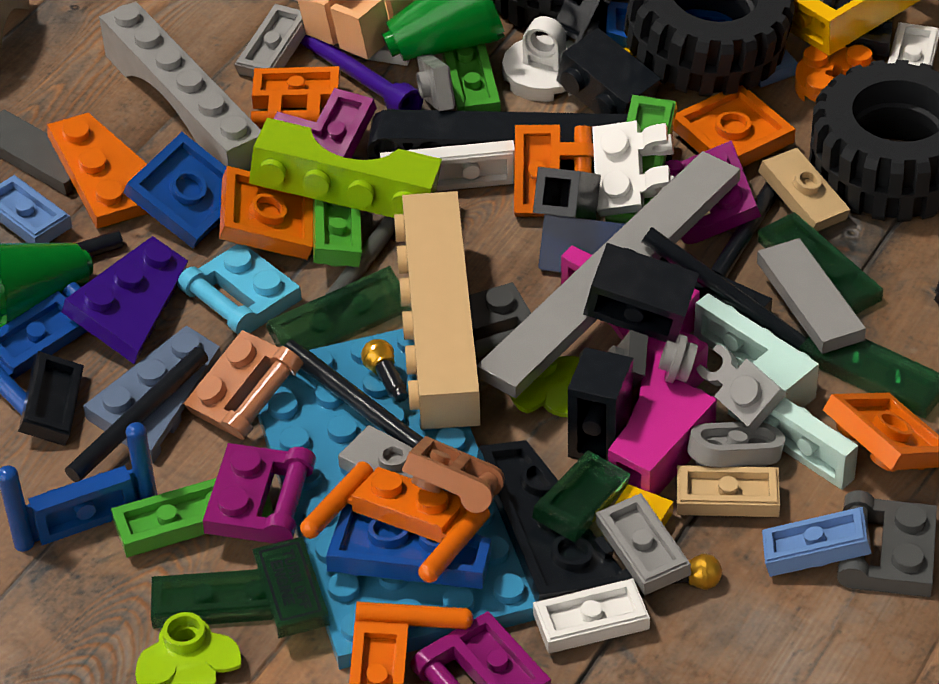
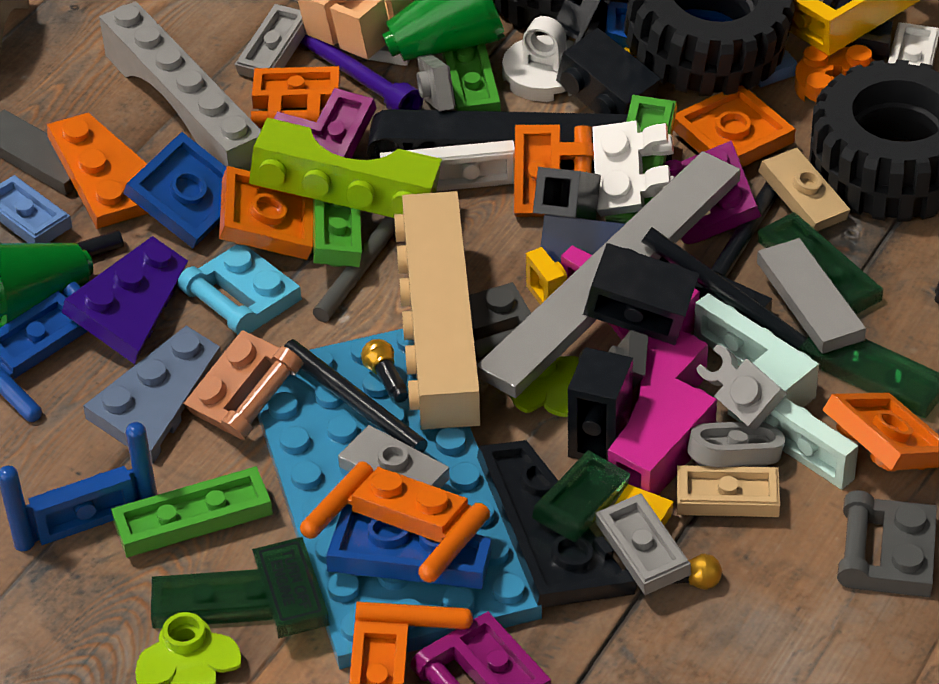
black tile [18,351,84,446] -> none
black bar [65,347,208,482] -> none
magenta plate [203,443,316,544] -> none
clear green tile [266,266,411,350] -> none
nougat plate [402,436,505,513] -> none
white plate [533,578,650,654] -> none
light grey plate [658,334,698,383] -> none
medium blue plate [762,507,872,577] -> none
none -> yellow plate [526,247,568,305]

